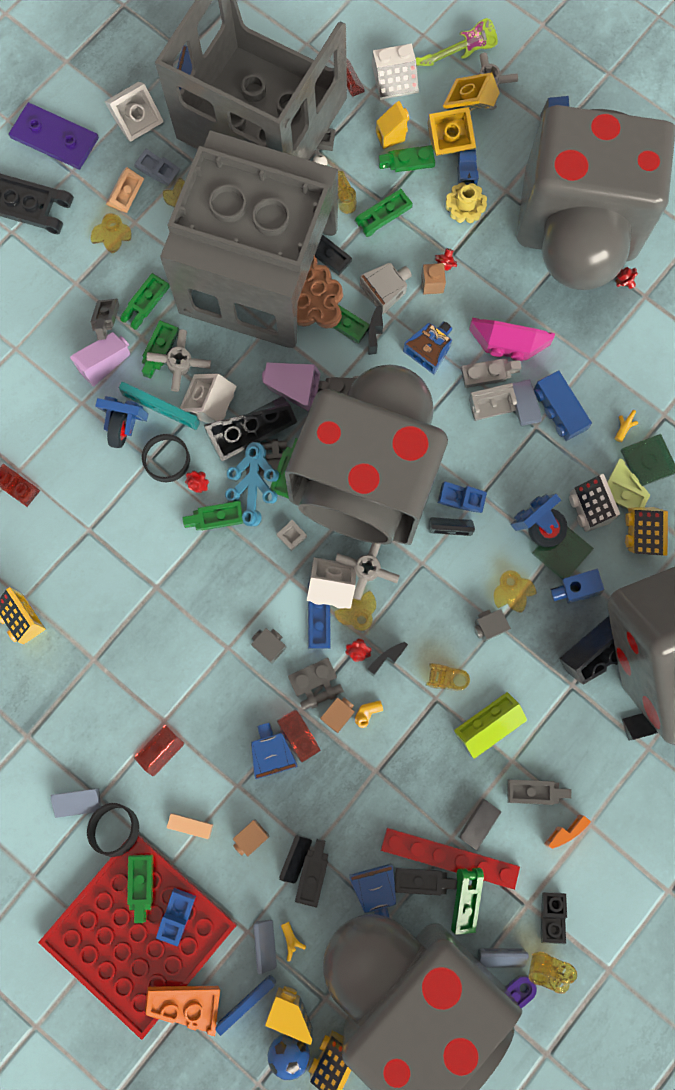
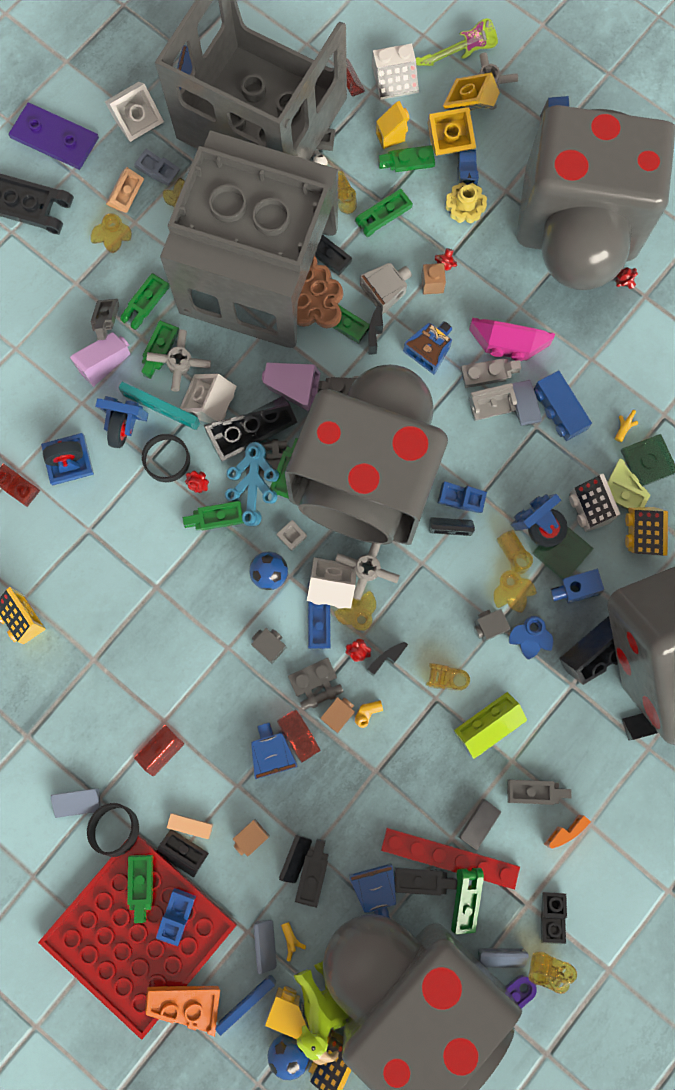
none -> blue plate [41,433,94,486]
none -> black slope [157,829,209,877]
none -> blue piece [249,551,288,590]
none -> lime animal [294,960,349,1065]
none -> clear yellow piece [496,530,533,574]
none -> blue plate [509,616,553,660]

